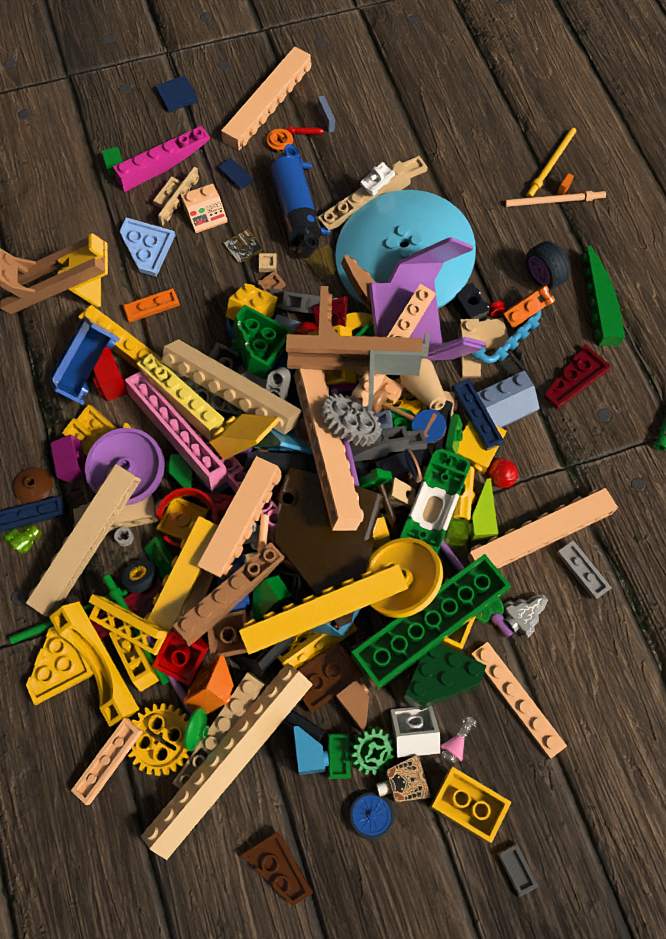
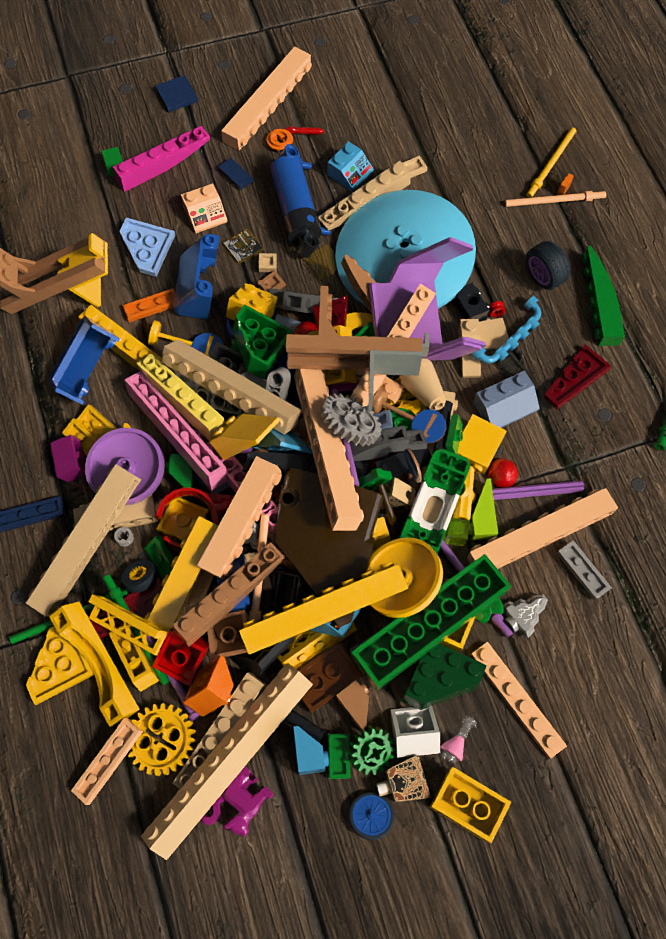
clear neon green piece [4,524,43,555] -> none
reddish brown dish [13,467,53,504] -> none
red slope [93,346,128,402] -> none
tan bracket [153,167,199,226] -> none
green dish [184,707,209,751] -> none
reddish brown wing [240,831,313,906] -> none
green slope [253,575,292,622] -> none
sand blue tile [318,96,335,133] -> none
white hips [360,162,395,196] -> none
dark blue tile [451,379,504,451] -> none
dark grey tile [496,843,539,897] -> none
orange plate [503,285,555,328] -> none
none -> piece [148,320,224,361]
none -> blue windscreen [173,234,220,320]
none -> magenta animal [200,766,274,837]
none -> dark azure slope [327,141,374,193]
none -> medium lavender axle [492,481,584,500]

